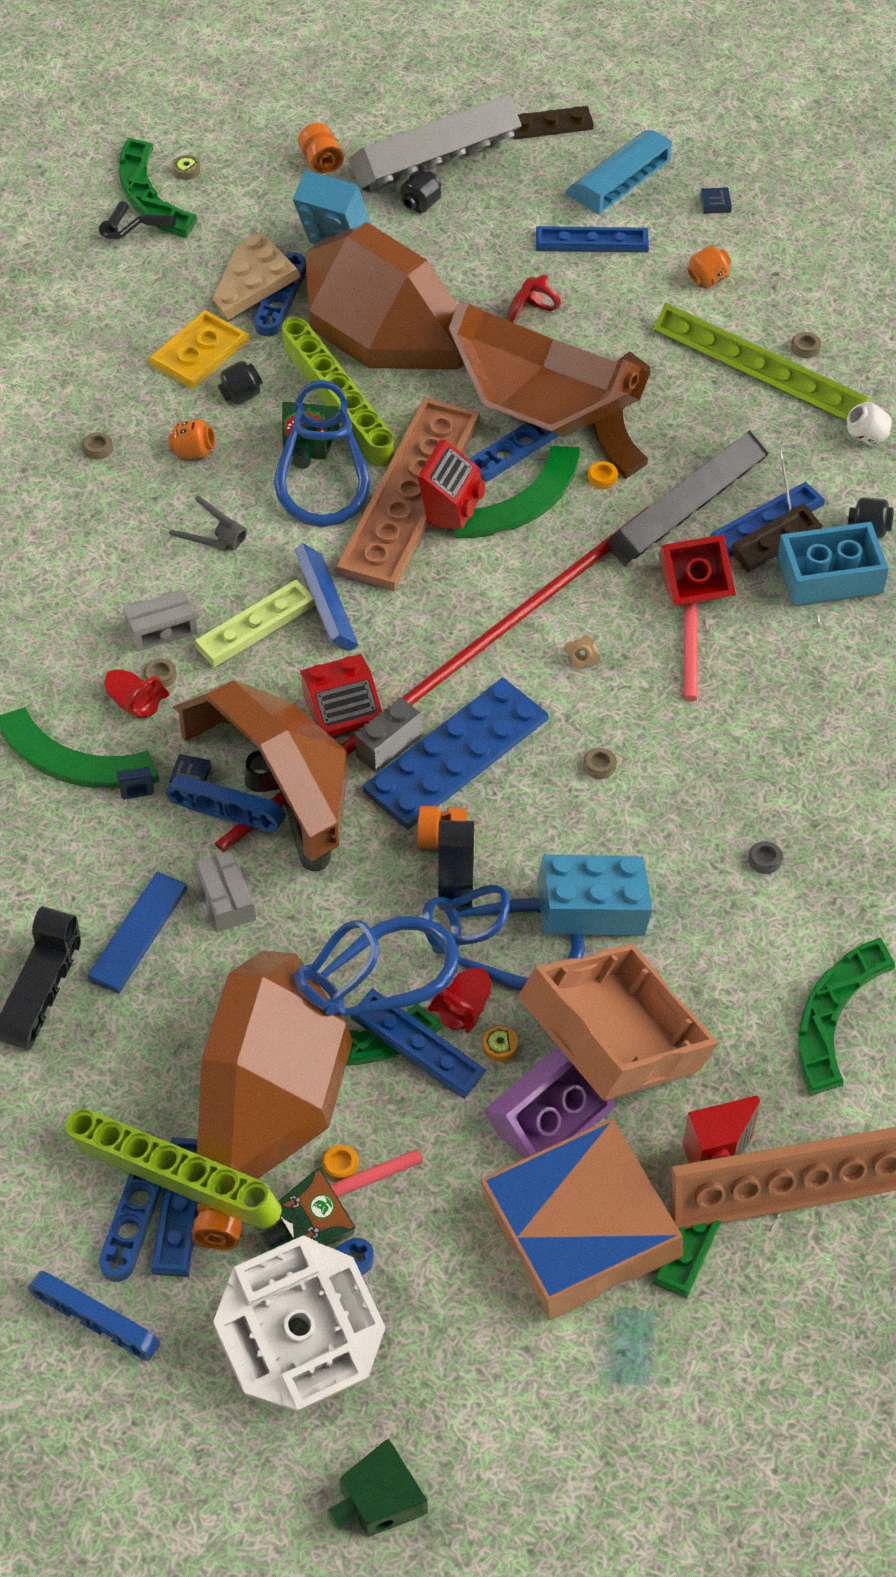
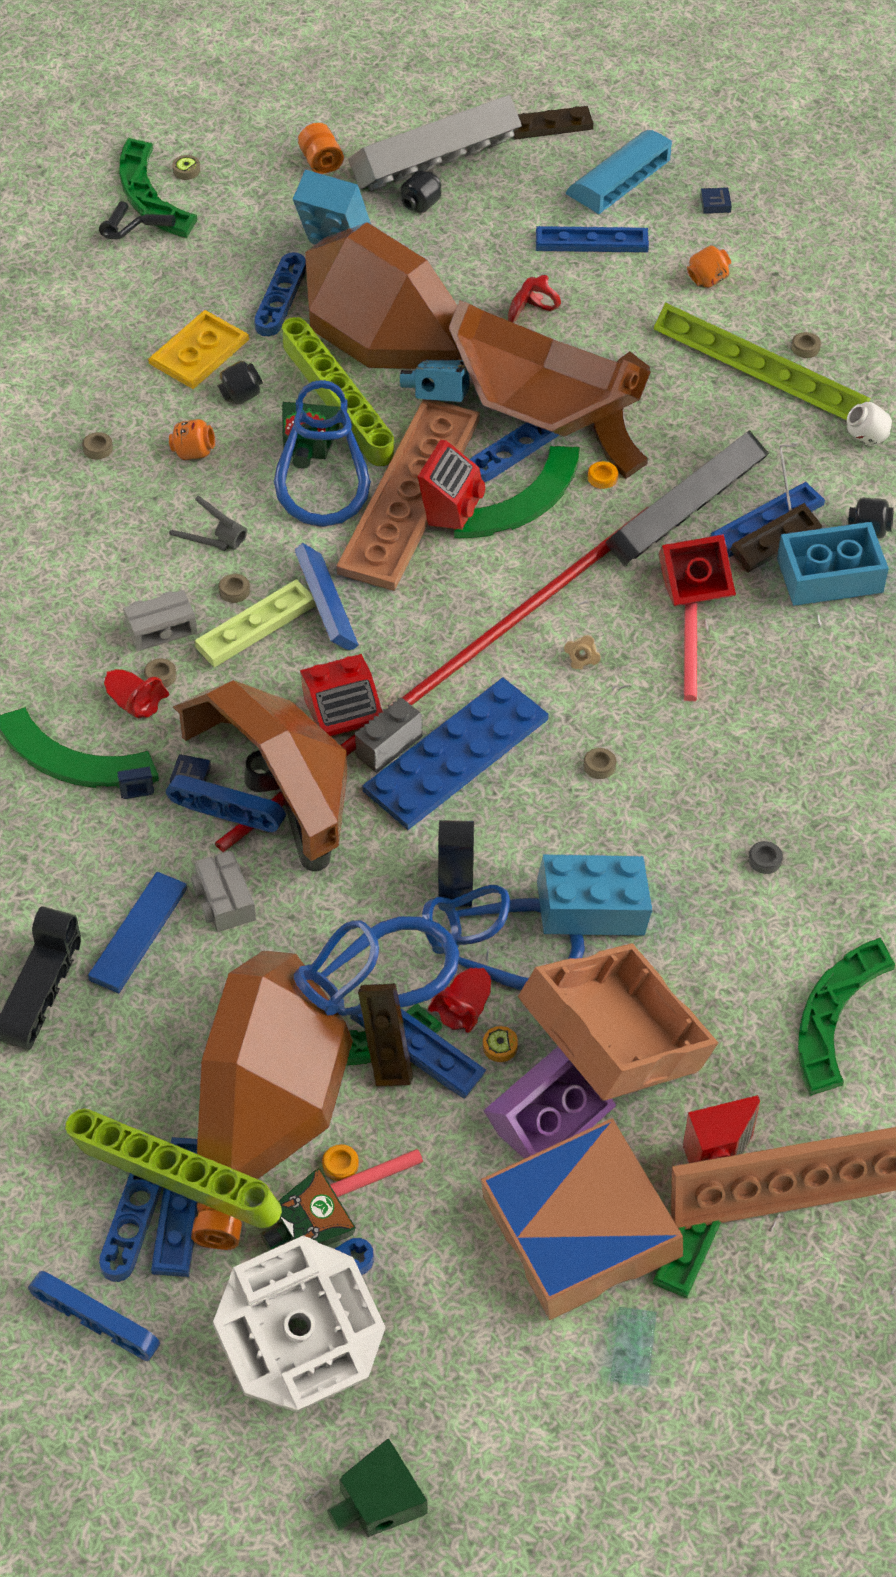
tan plate [212,231,300,320] -> none
orange wheel [417,805,467,850] -> none
none -> dark tan tile [218,574,250,603]
none -> dark brown plate [358,983,413,1087]
none -> dark azure torso [400,360,470,402]

